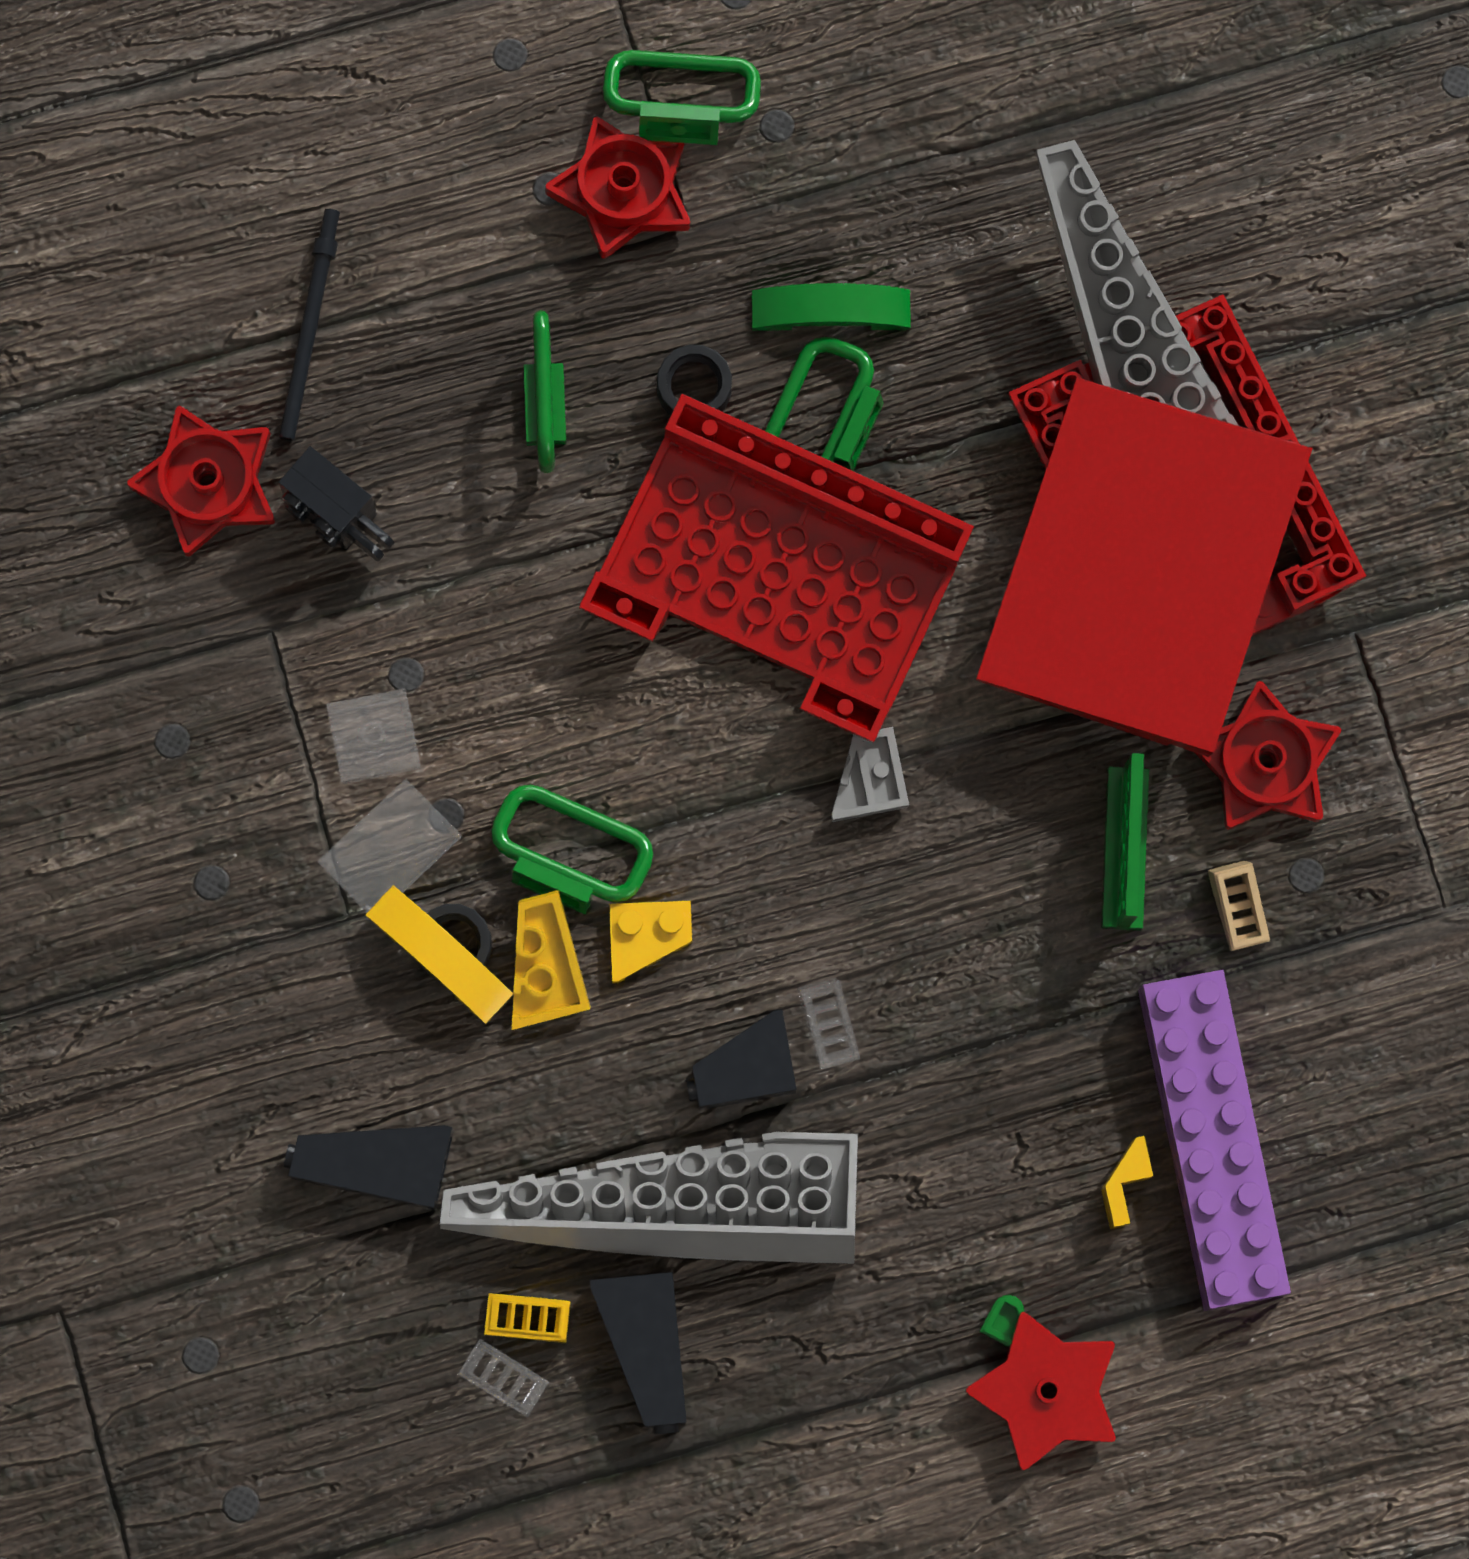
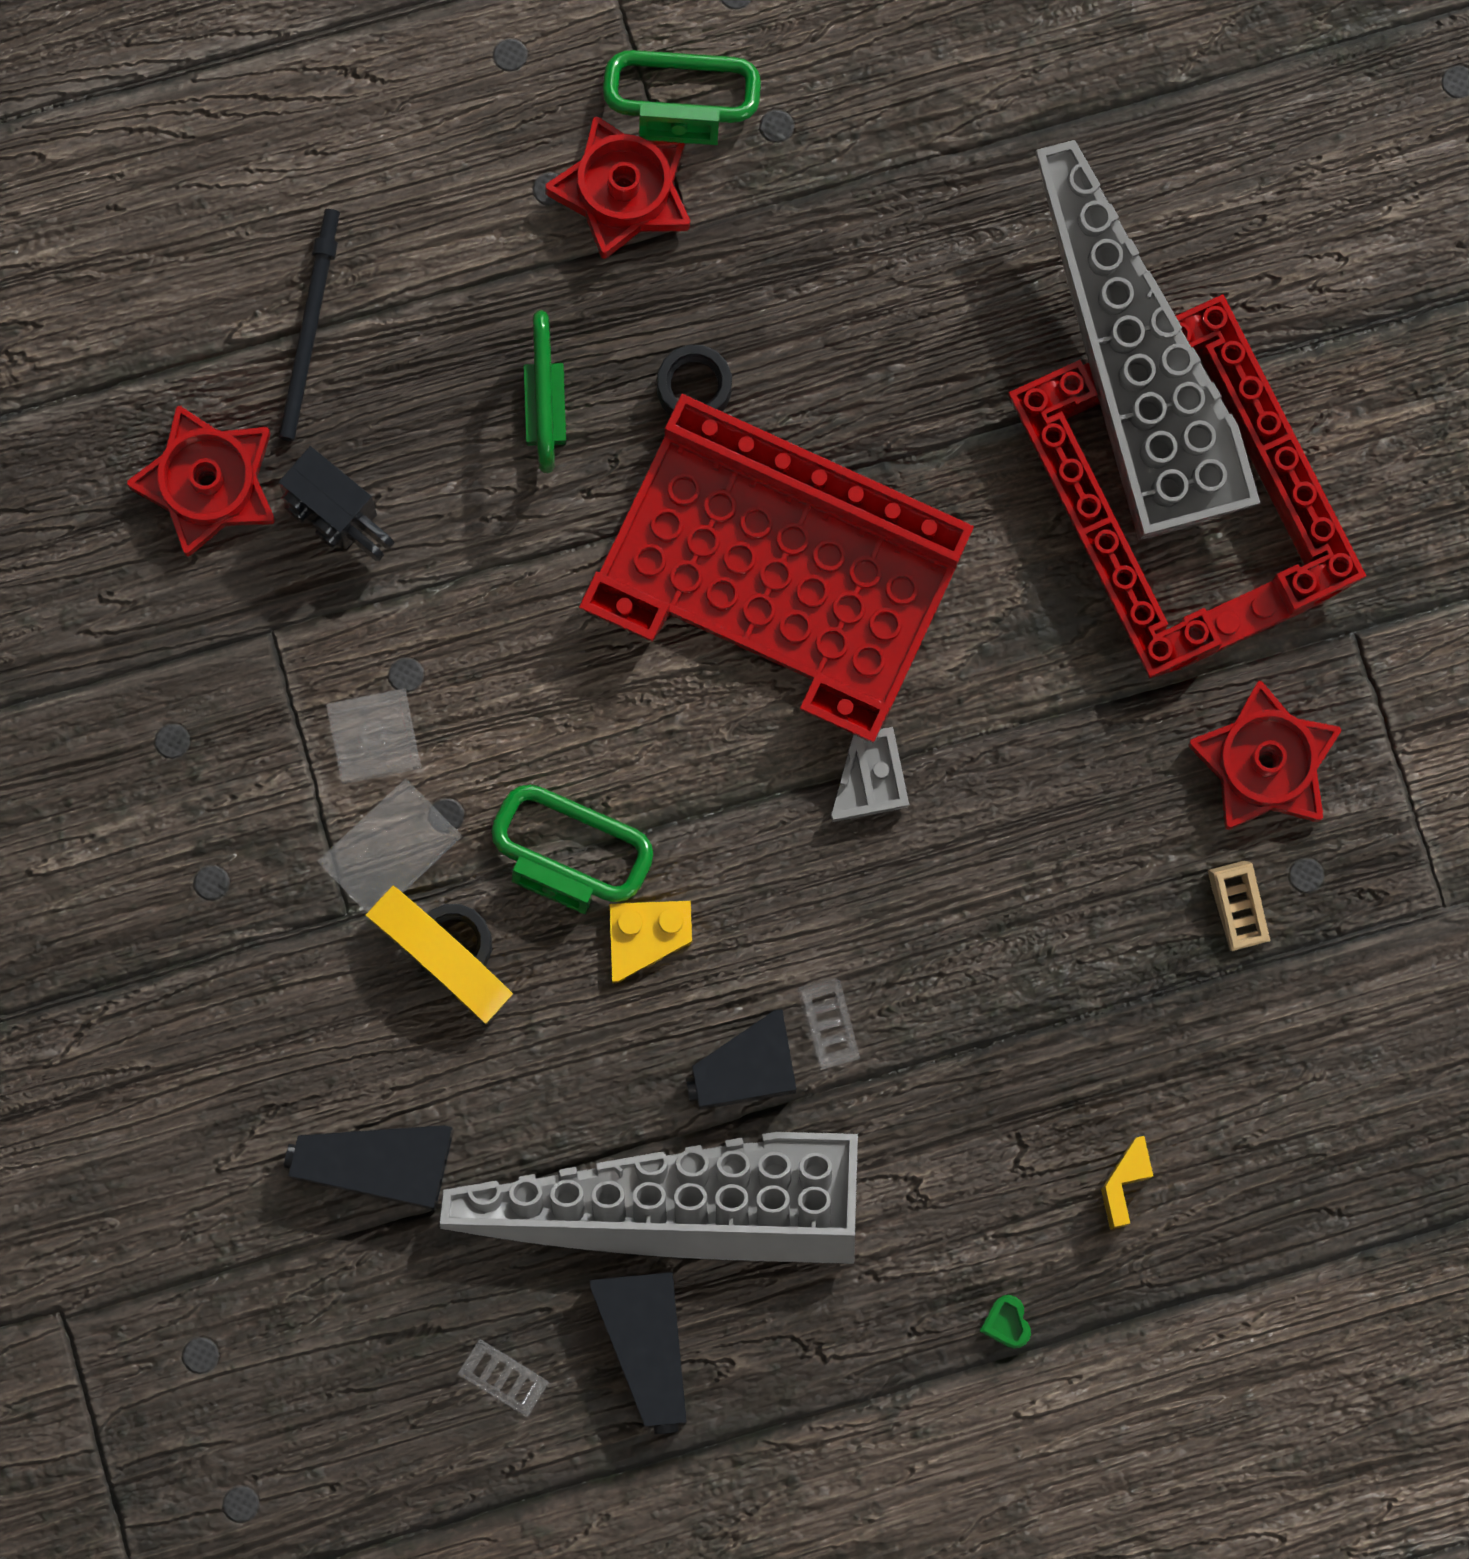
yellow slope [484,1293,571,1343] -> none
yellow wing [511,890,591,1030] -> none
green slope [752,283,911,331] -> none
green bar [765,336,884,471] -> none
red plate [965,1312,1116,1470] -> none
red slope [976,377,1313,757] -> none
green fence [1101,753,1149,931] -> none
medium lavender brick [1138,970,1291,1311] -> none

